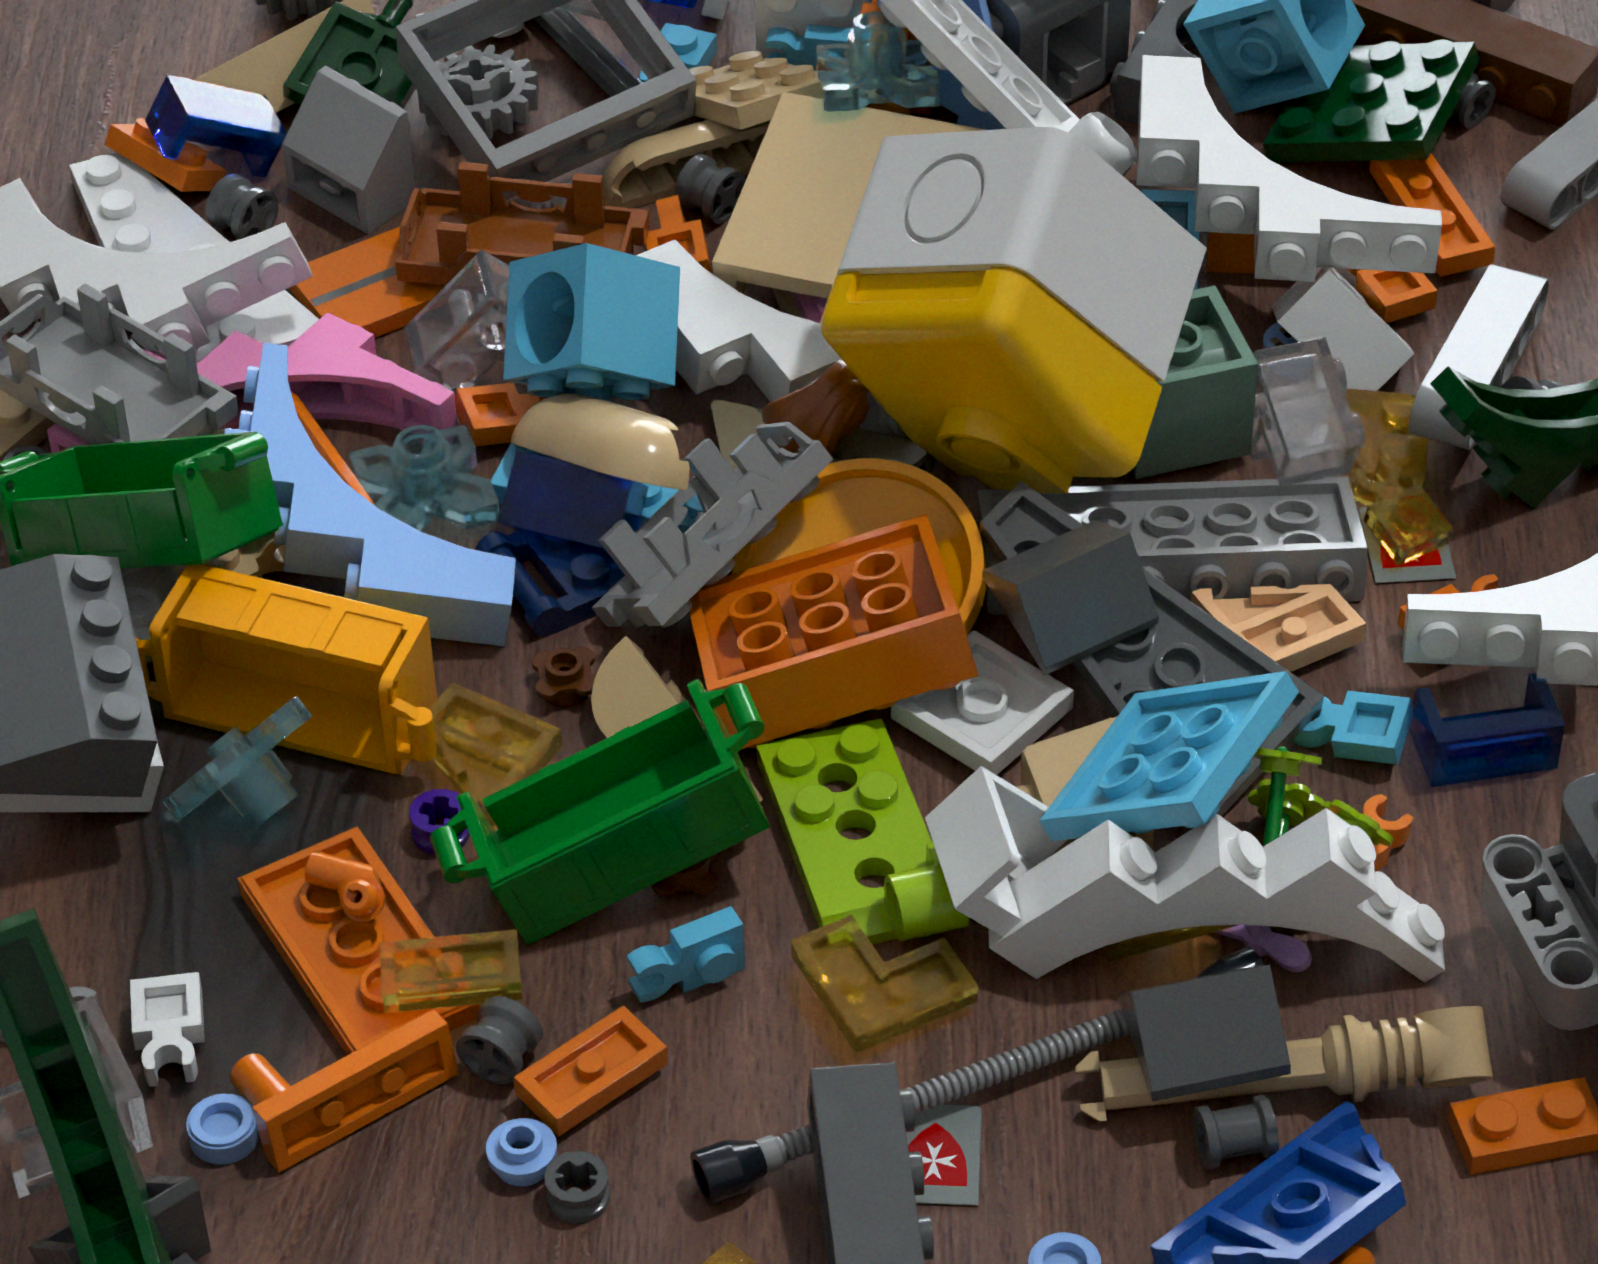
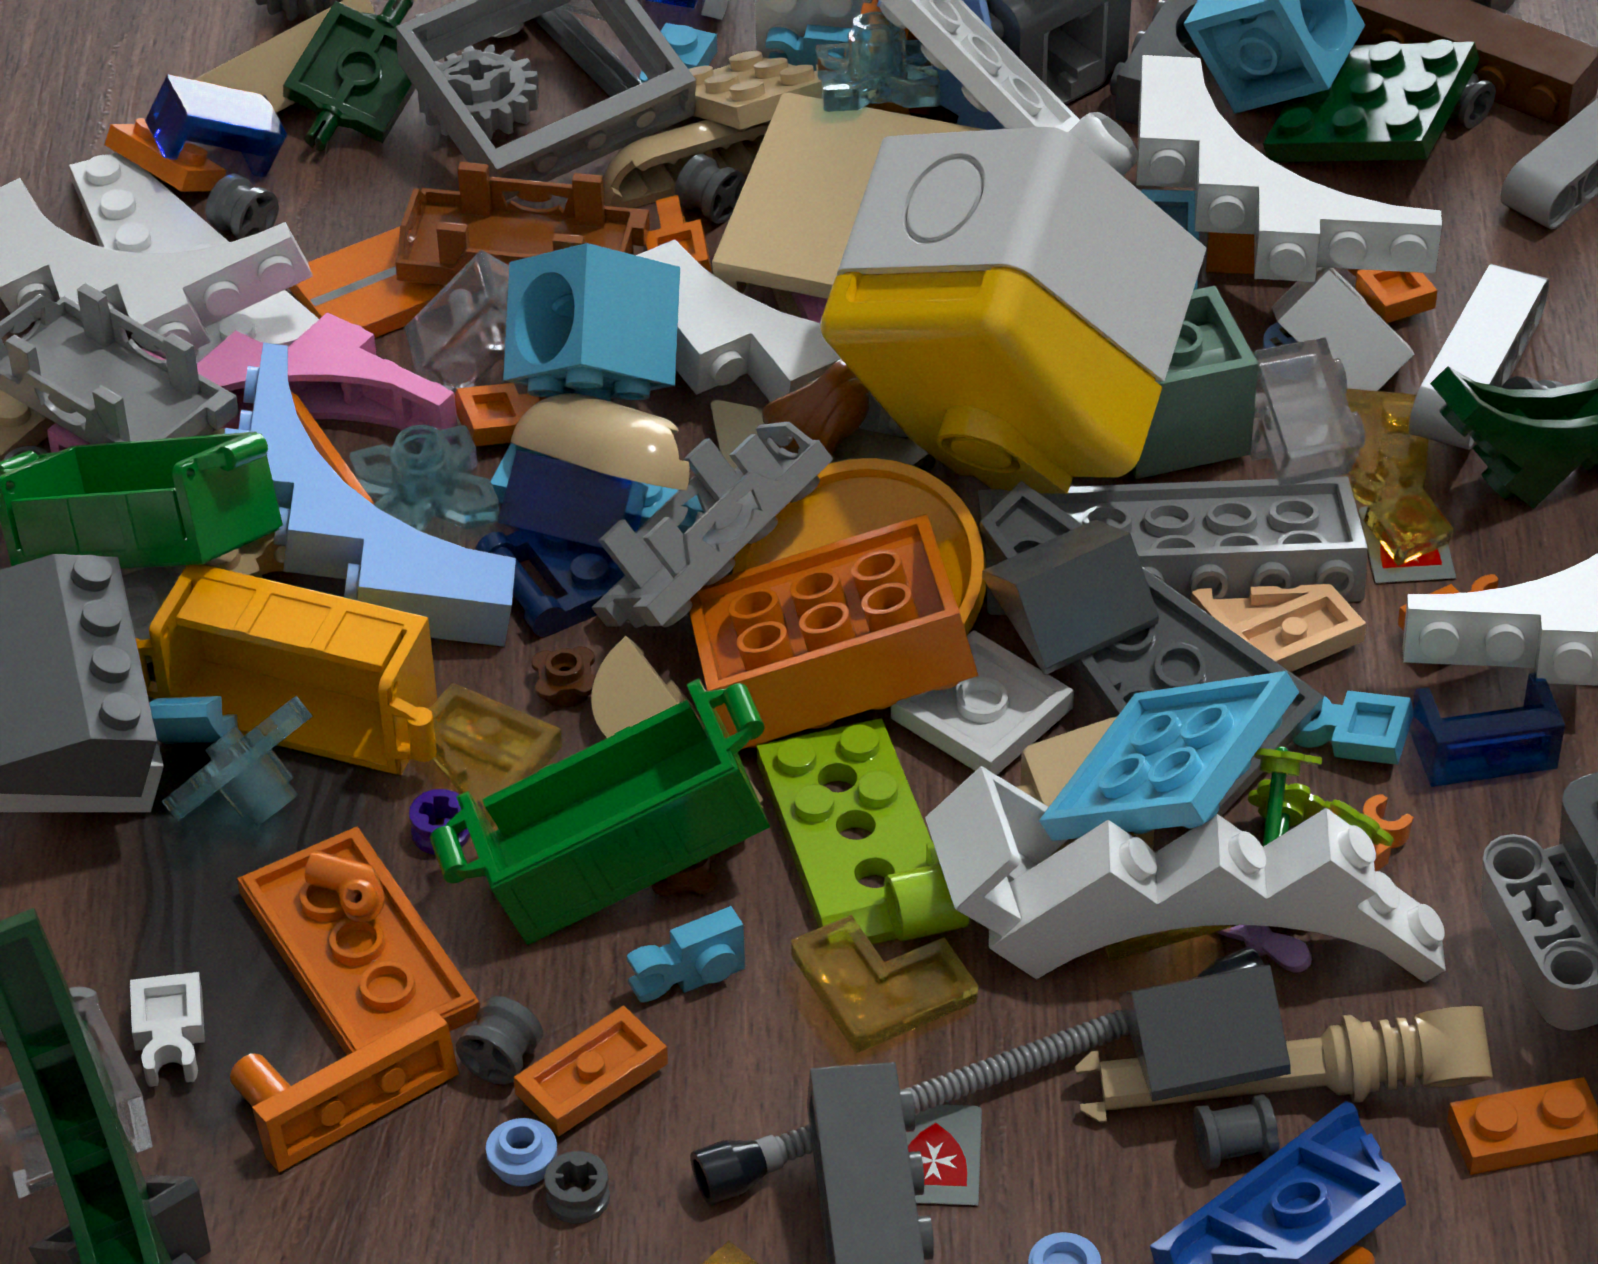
light blue tile [186,1094,260,1165] -> none
light grey slope [282,66,415,235] -> none
clear yellow plate [379,929,523,1013] -> none
orange plate [1369,153,1496,277] -> none
none -> medium azure slope [149,696,239,744]

